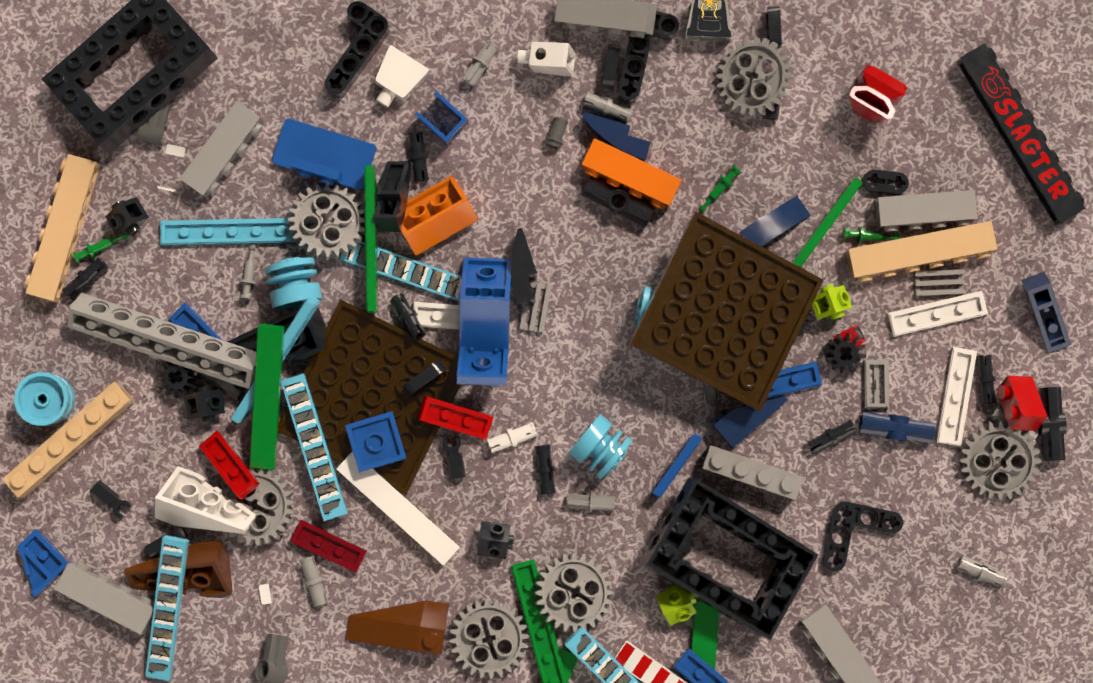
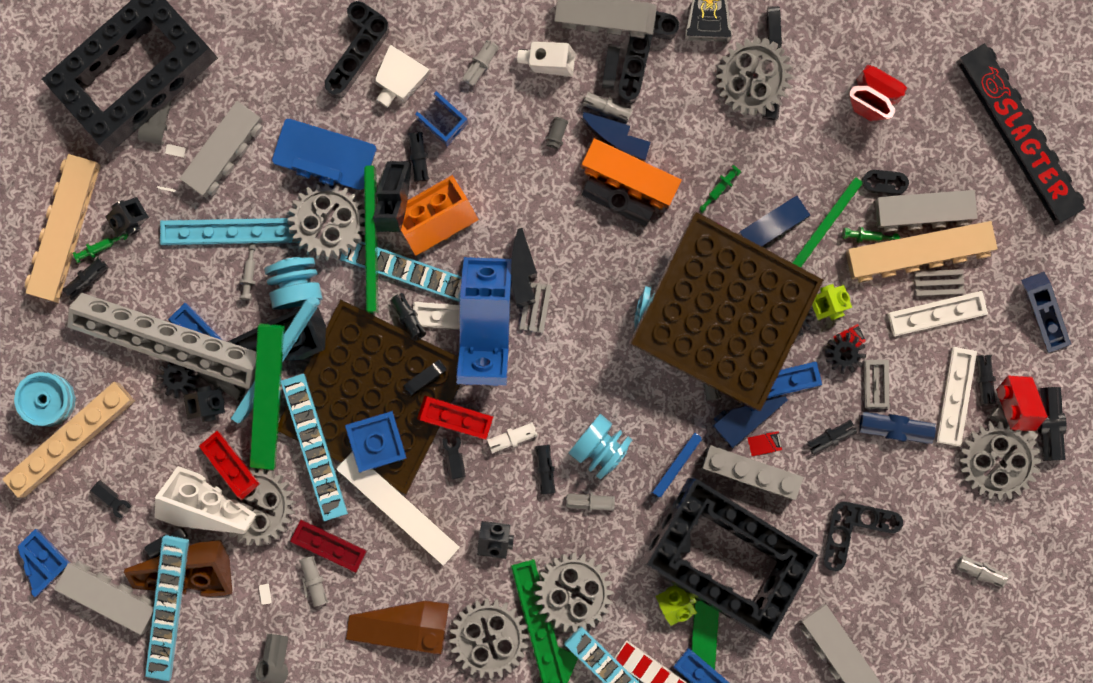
none -> red sticker [747,431,782,456]

